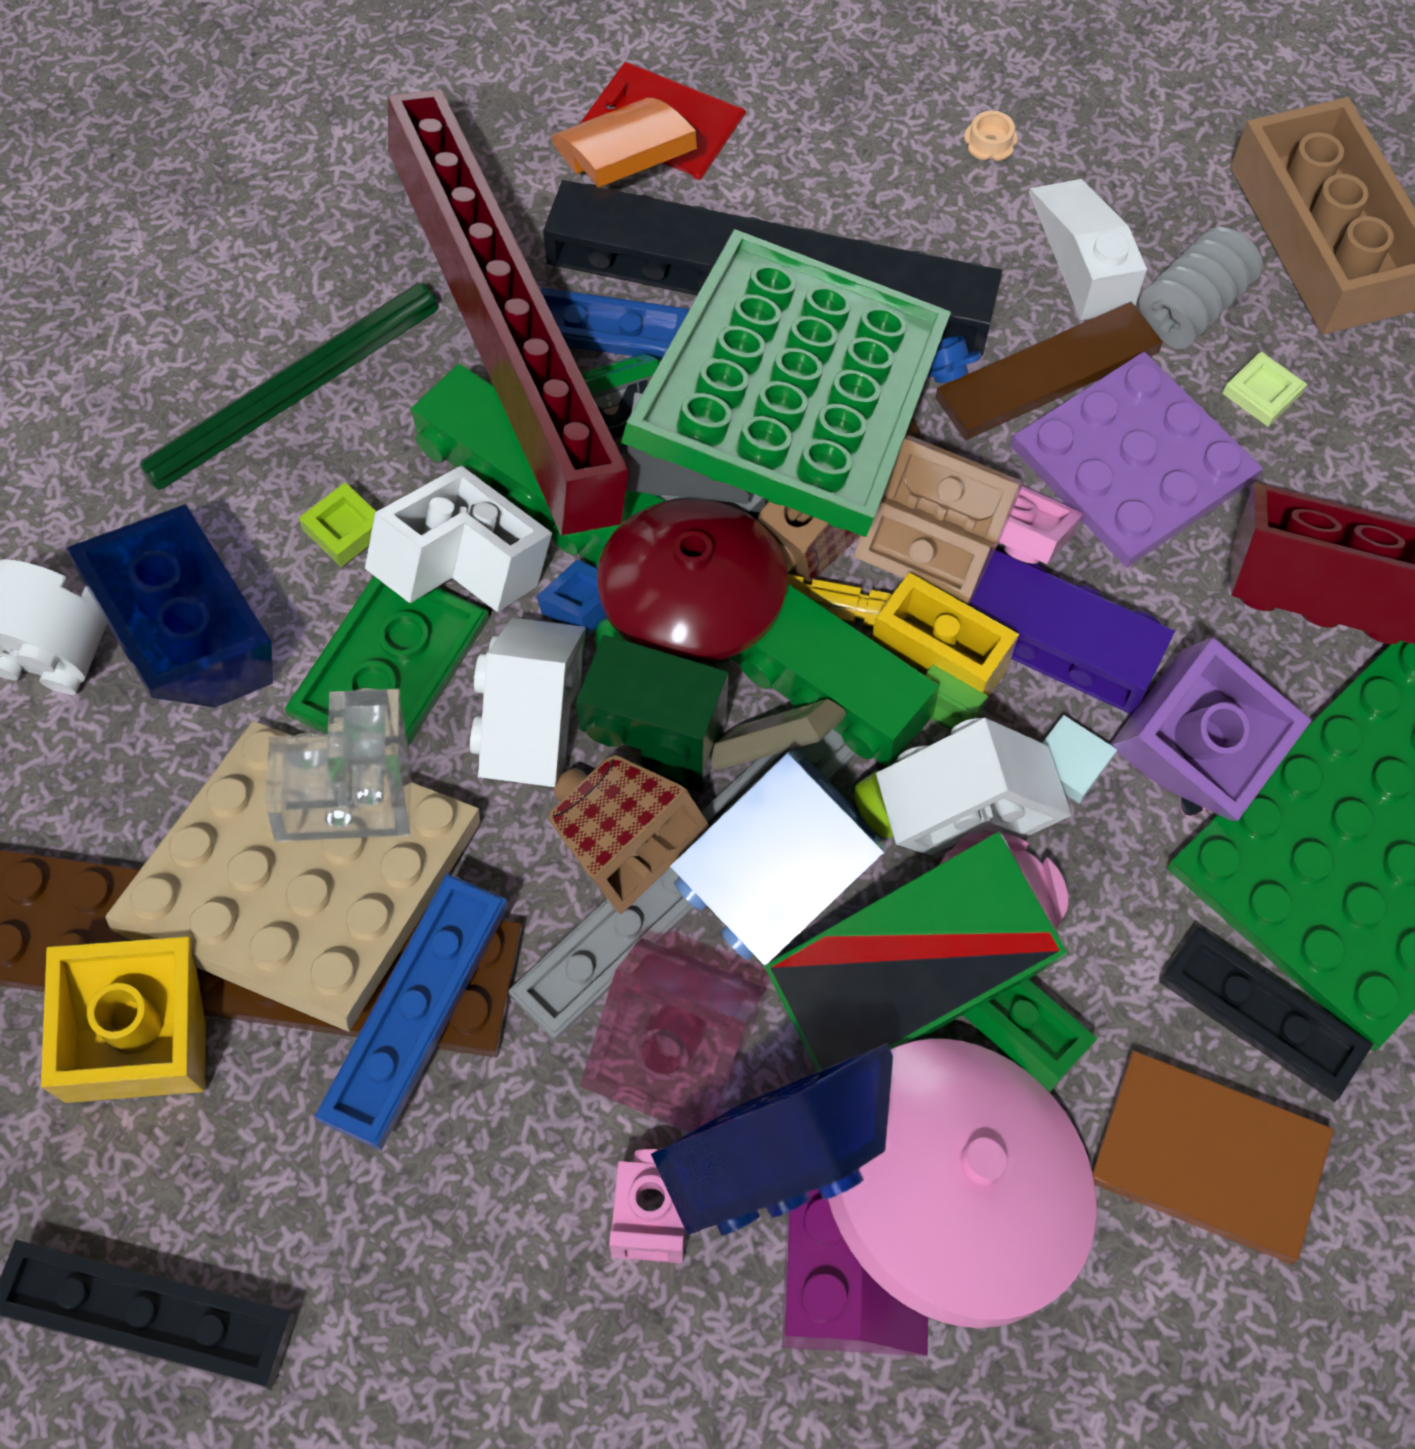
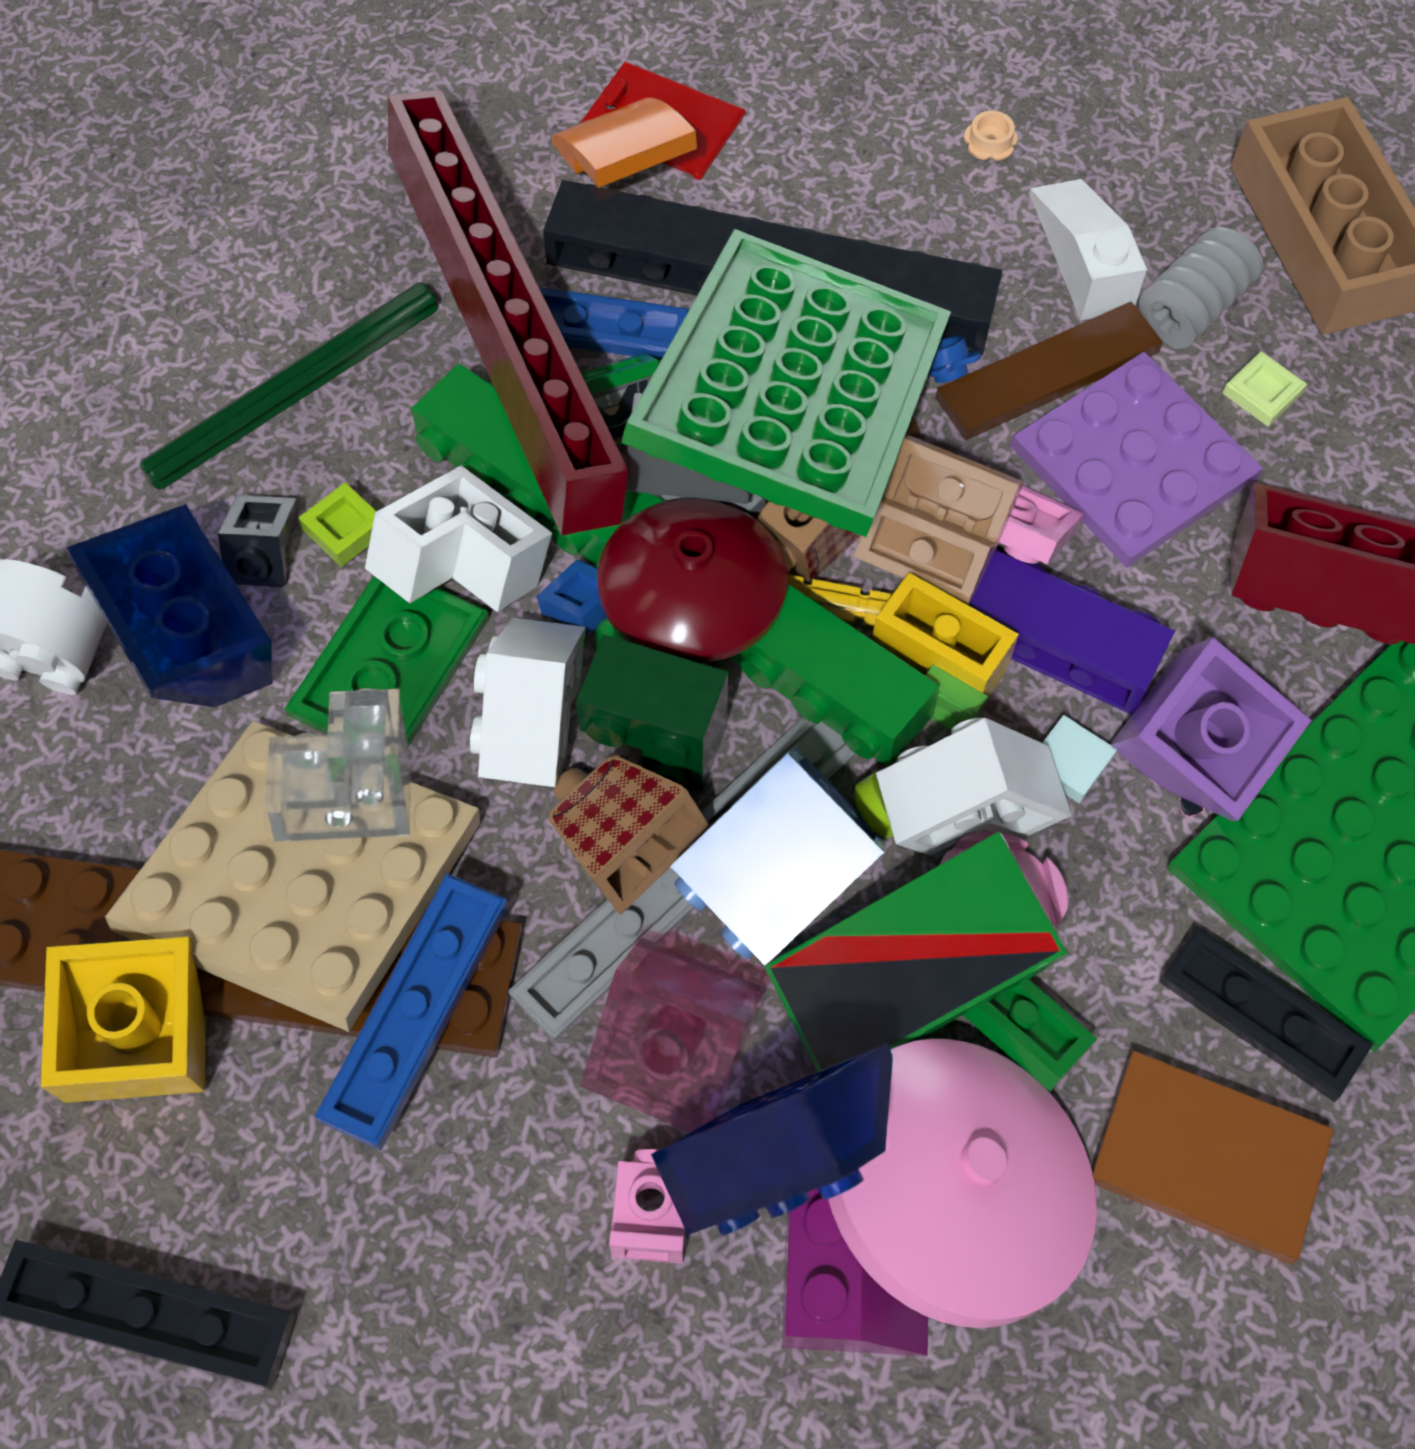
dark tan tile [711,699,847,770] -> none
none -> black bracket [218,495,299,588]

